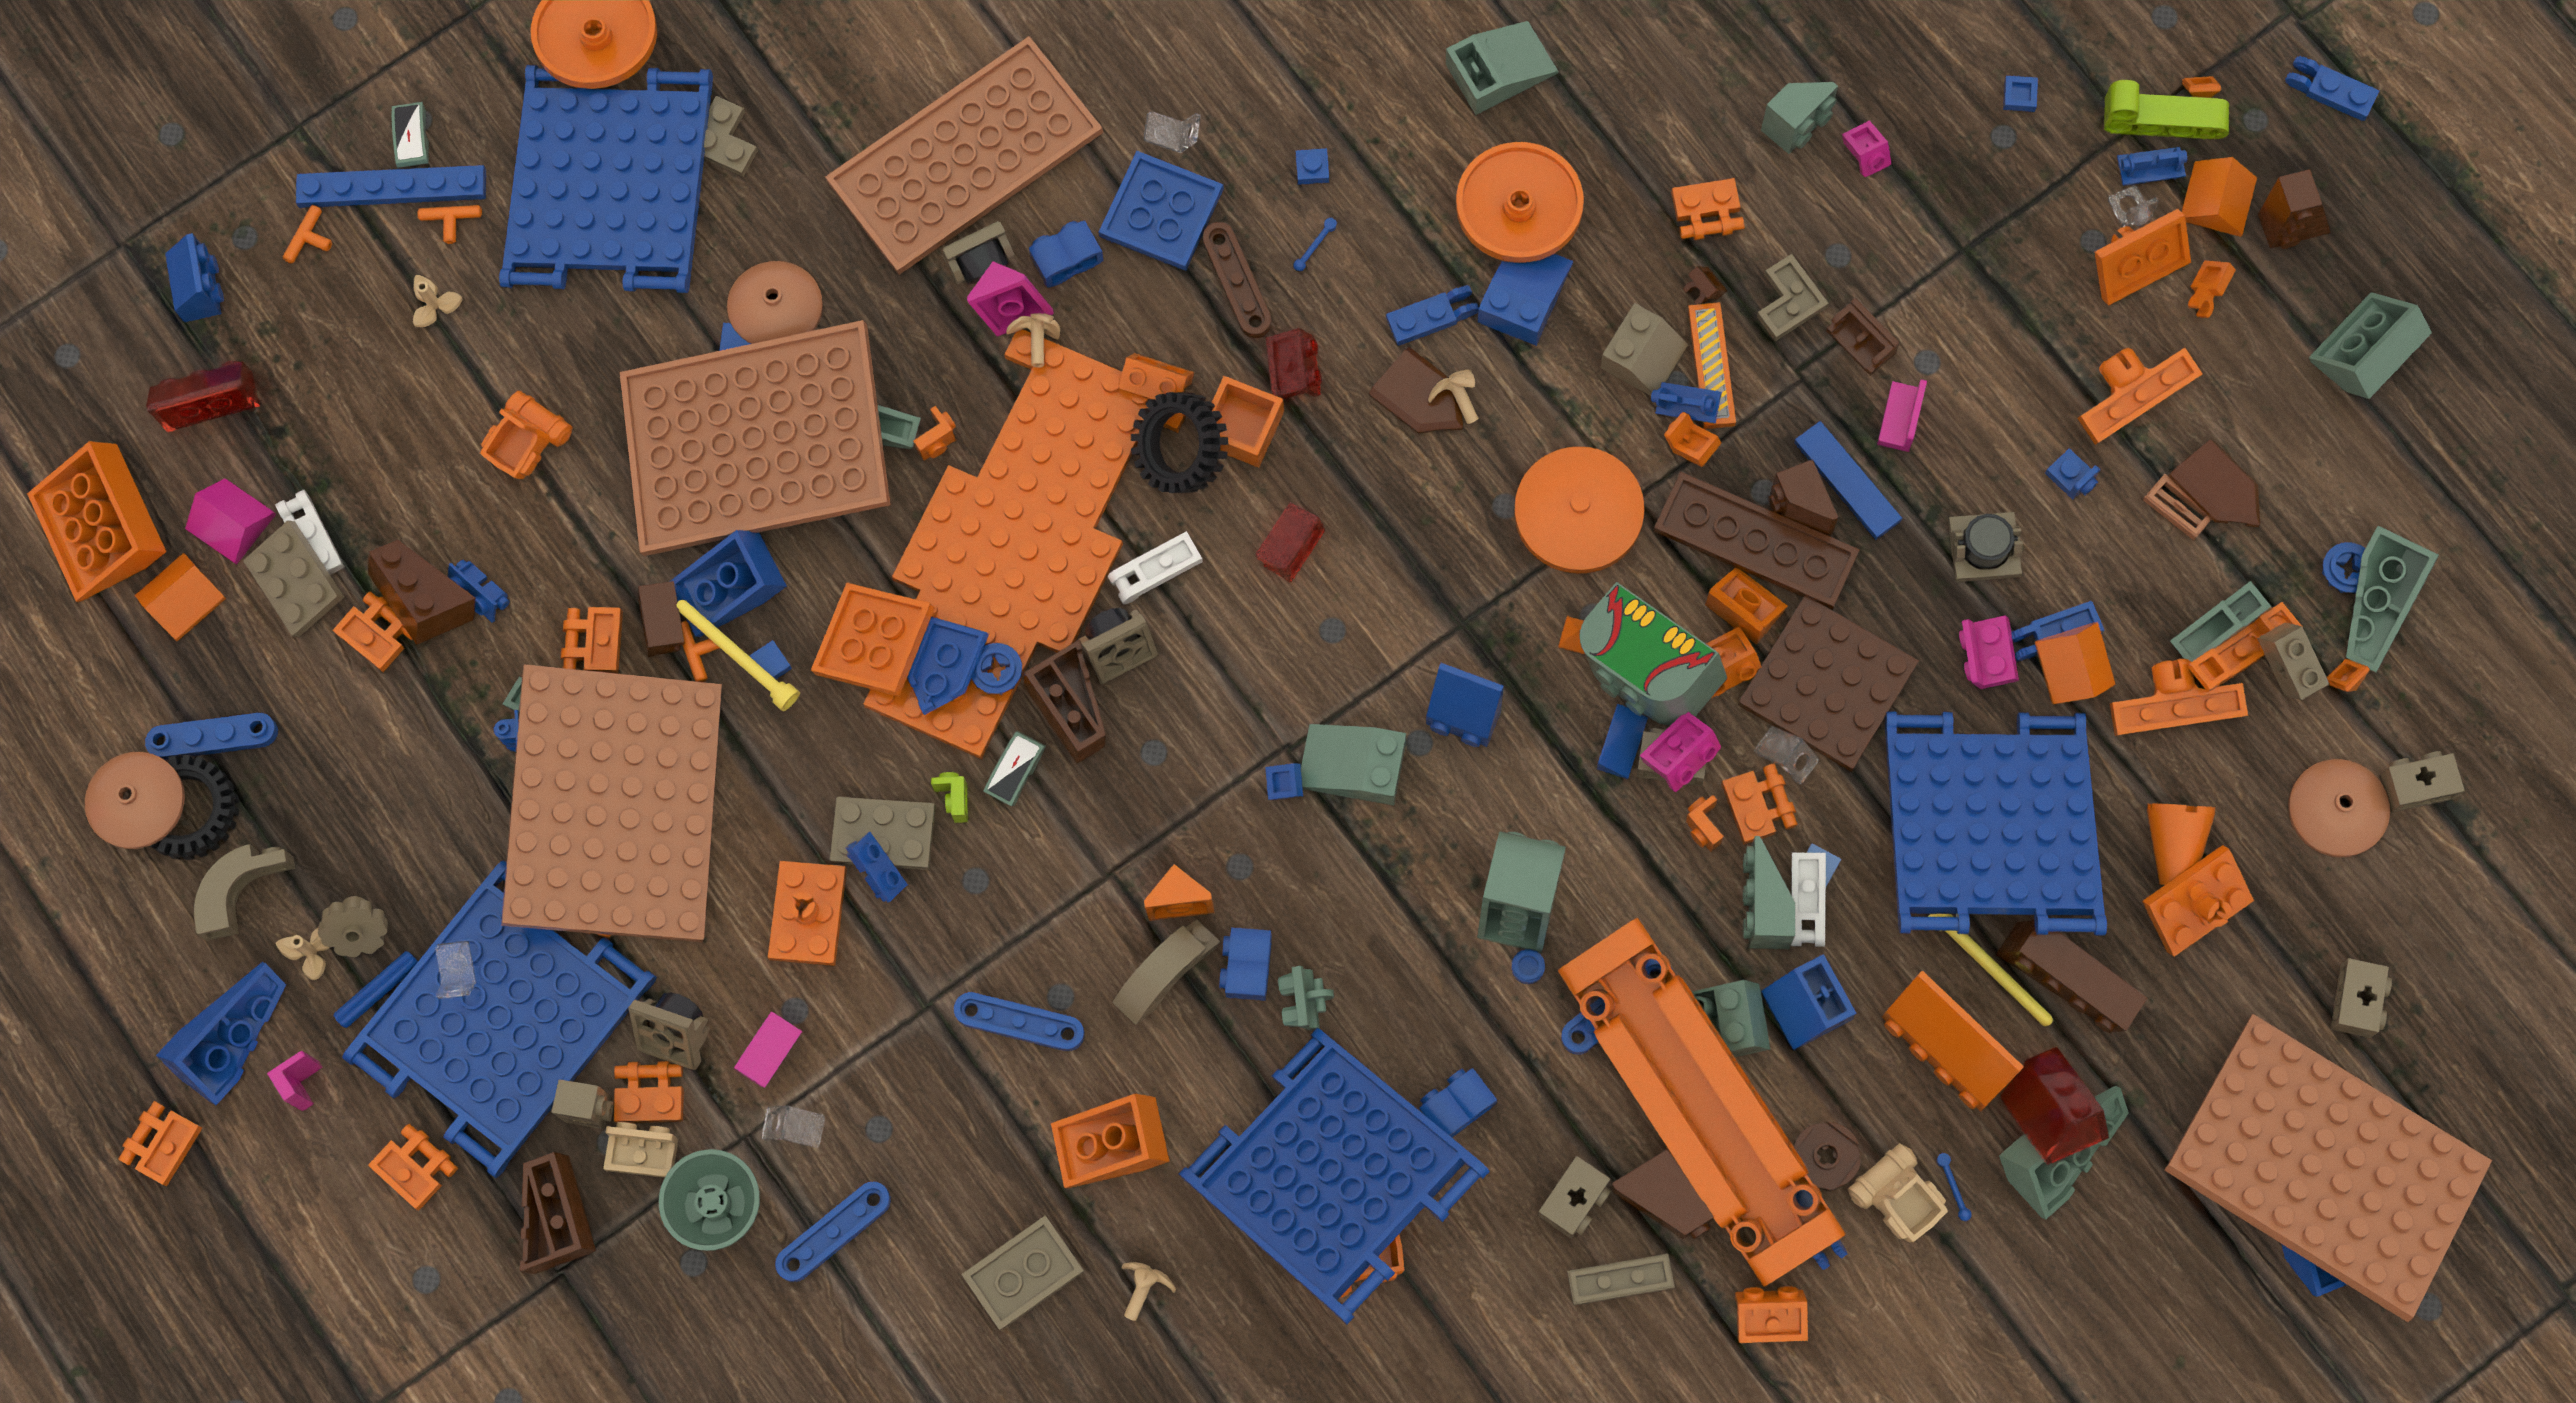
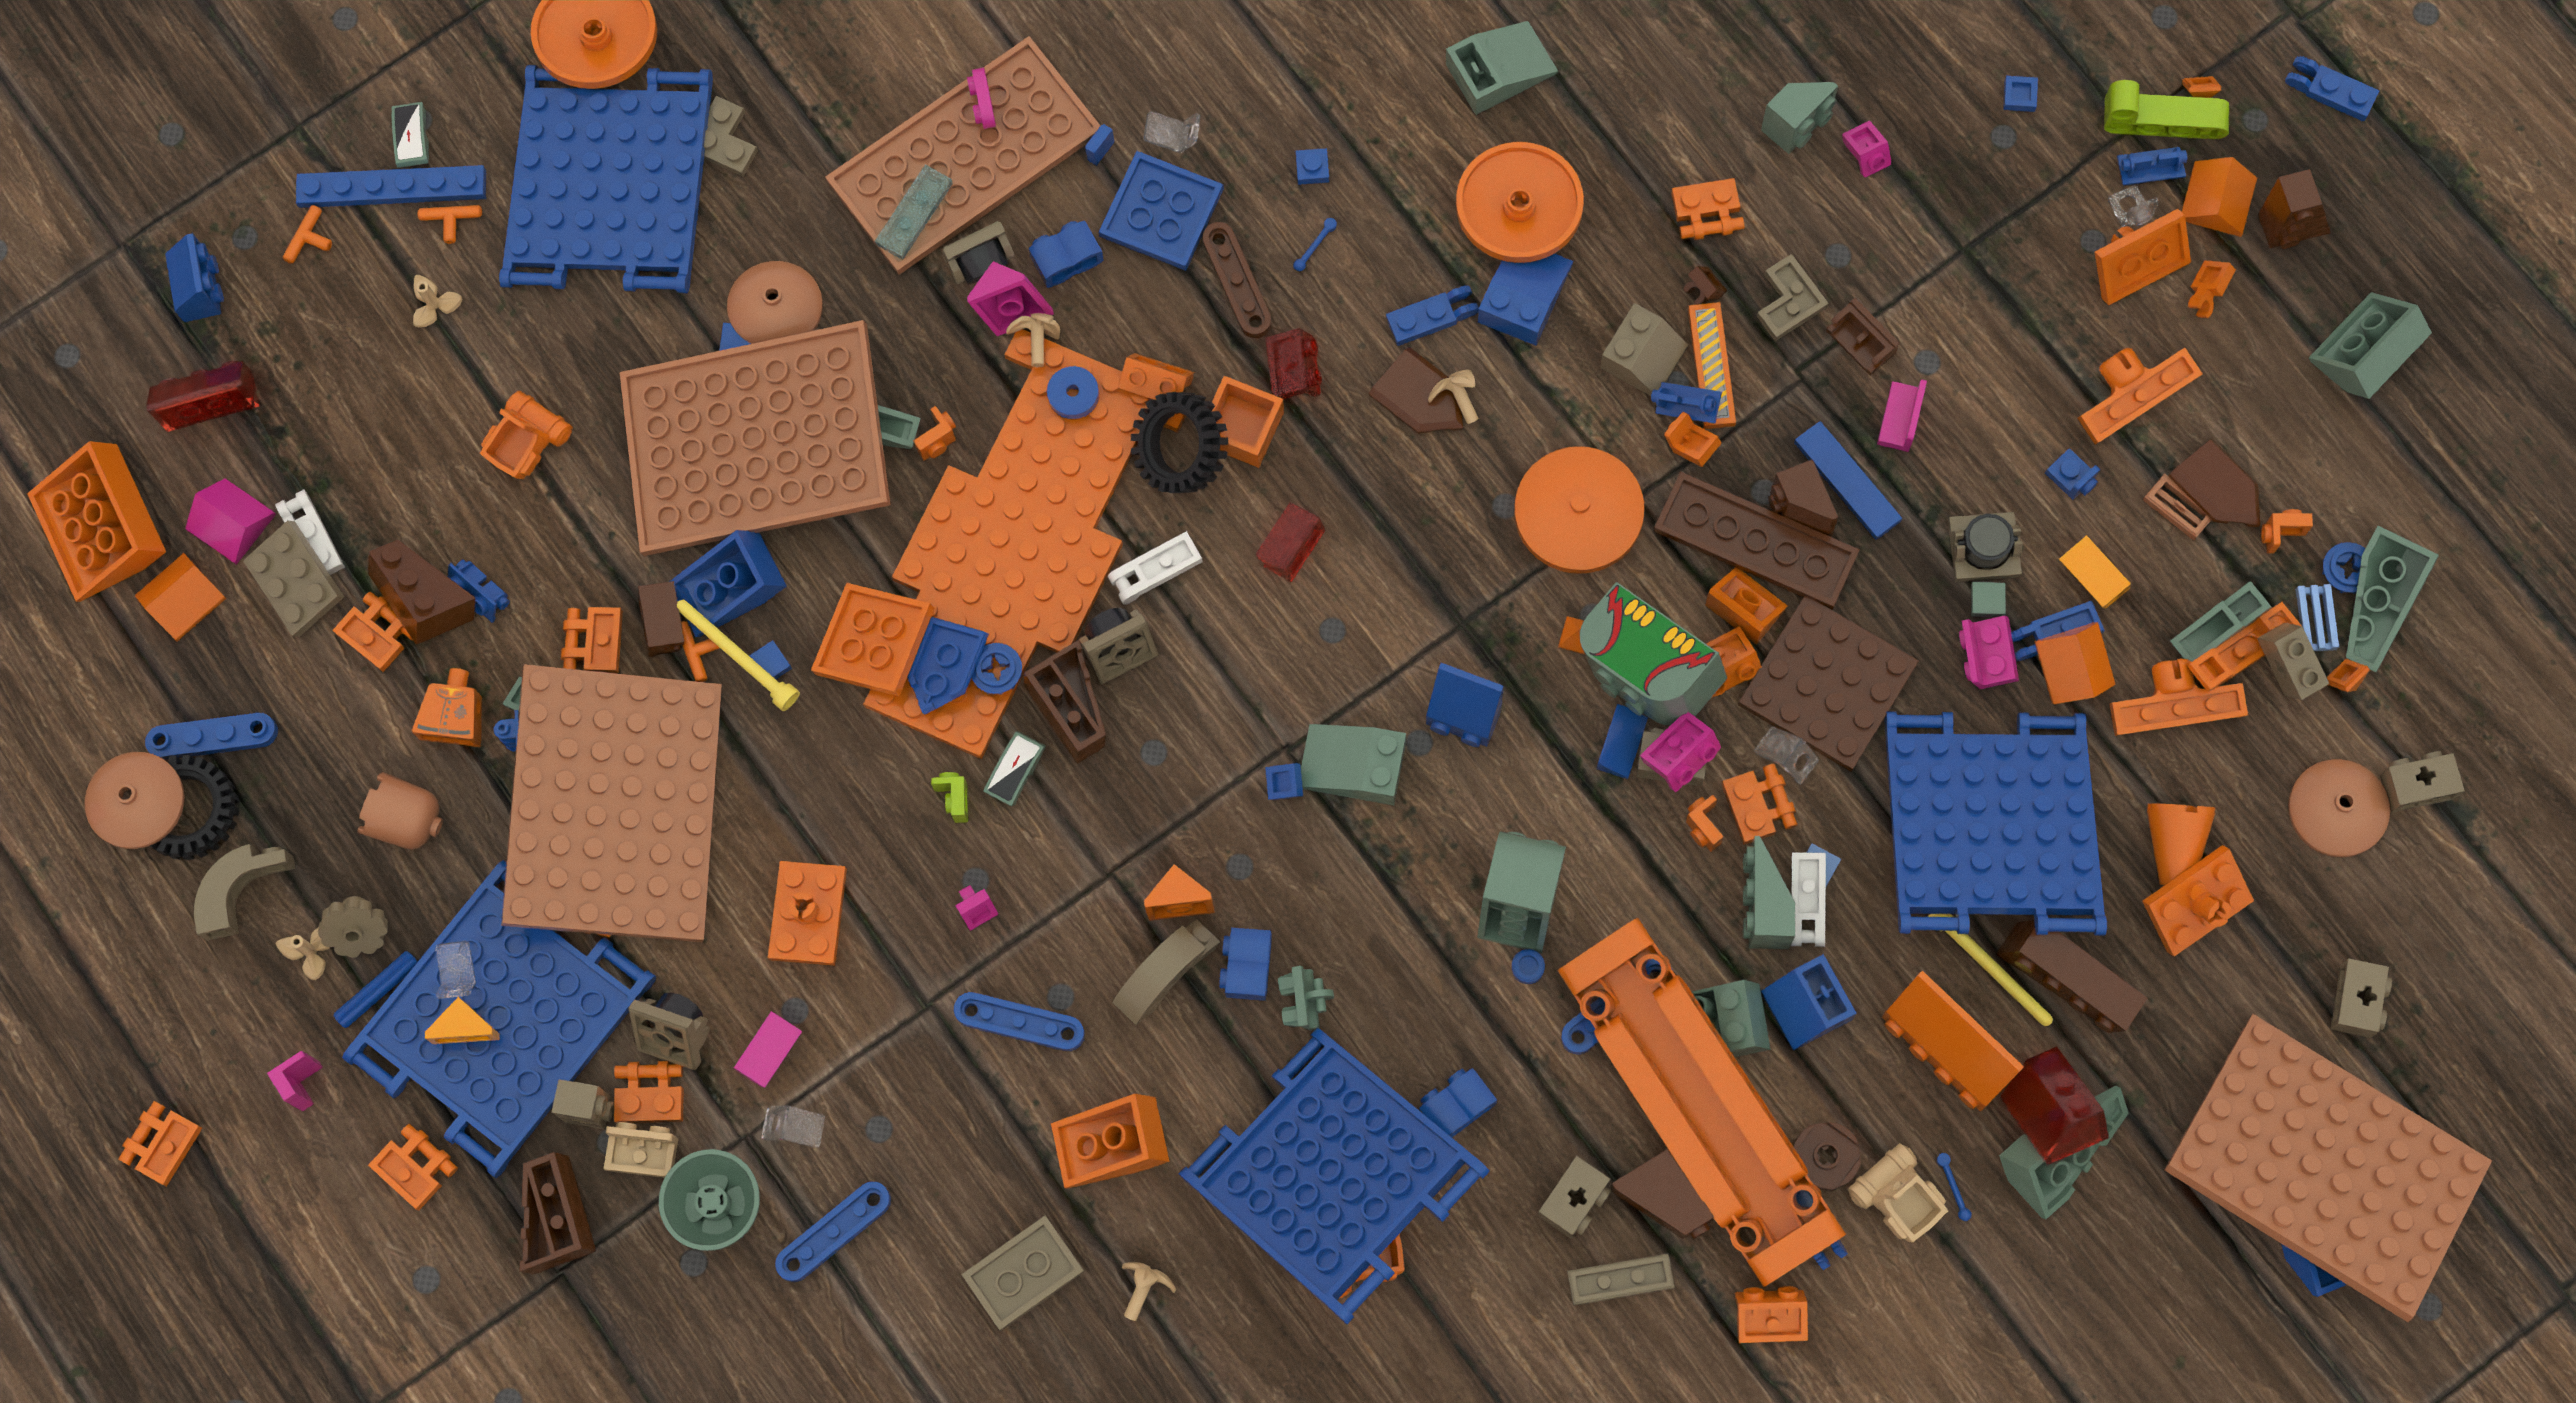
blue wedge [156,962,286,1105] -> none
dark tan plate [830,797,936,870] -> none
blue hinge [845,831,908,903] -> none
none -> nougat cylinder [358,772,443,850]
none -> orange torso [412,668,482,747]
none -> light orange slope [425,997,500,1044]
none -> clear light blue tile [875,165,953,260]
none -> dark pink tile [955,885,998,931]
none -> dark pink plate [967,67,996,129]
none -> blue piece [1047,366,1099,419]
none -> blue tile [1085,124,1115,166]
none -> sand green tile [1971,582,2006,617]
none -> light orange hinge [2059,535,2131,609]
none -> orange bracket [2261,509,2313,553]
none -> light blue tile [2295,584,2339,651]

